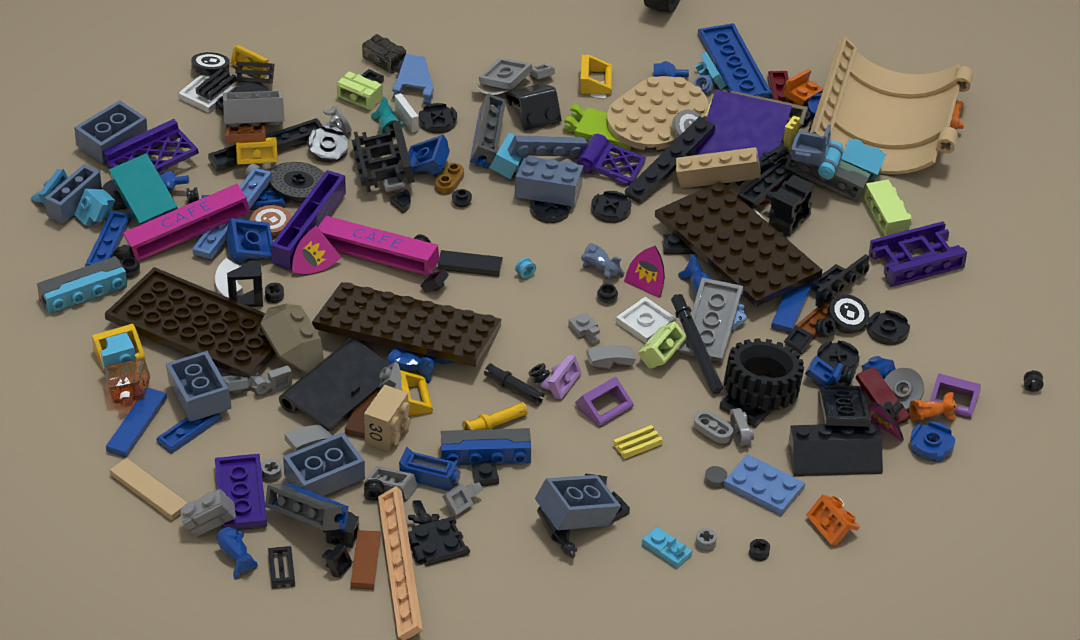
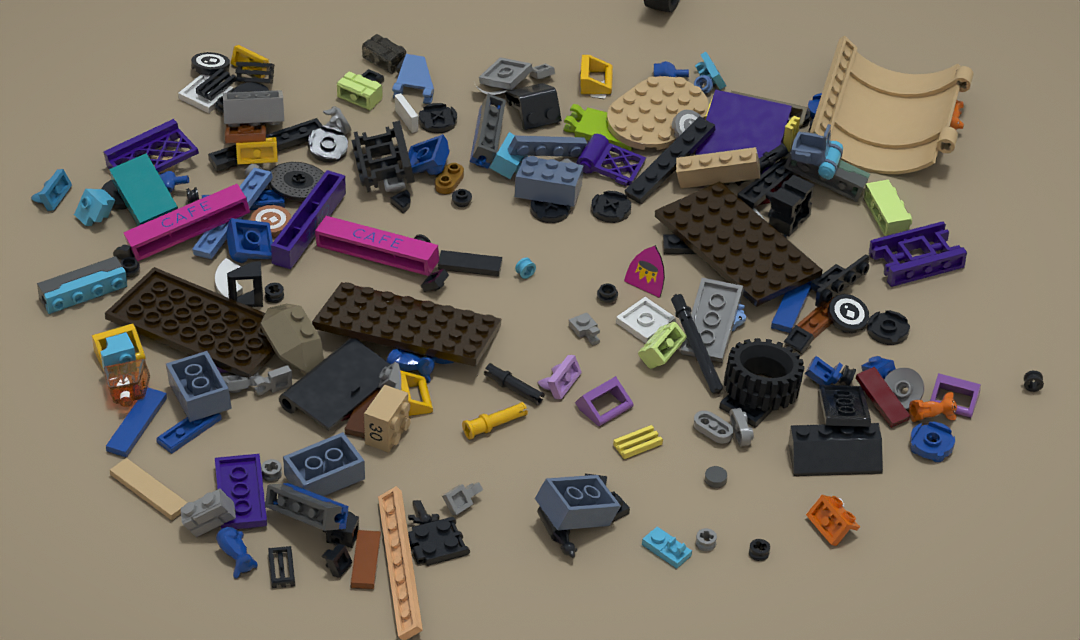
sand blue brick [45,164,102,224] -> none
sand blue brick [74,100,148,164] -> none
blue tile [85,211,131,267] -> none
light grey slope [284,425,332,452] -> none
dark pink shield [292,225,342,274] -> none
black bush [364,479,384,501] -> none
light grey slope [365,466,417,500] -> none
teal animal [371,97,405,134] -> none
blue window [399,446,461,491] -> none
blue piece [441,428,531,465] -> none
black plate [473,462,499,486] -> none
black bush [528,363,550,383] -> none
sand blue animal [581,243,625,279] -> none
light grey slope [586,345,636,369] -> none
blue animal [678,254,713,295] -> none
blue tile [698,23,772,99] -> none
medium blue plate [724,454,805,516] -> none
dark red tile [768,71,794,104] -> none
orange bracket [783,69,823,106] -> none
black bush [815,317,836,337] -> none
black tile [817,341,860,373] -> none
medium azure brick [840,138,886,181] -> none
shield [868,401,904,442] -> none

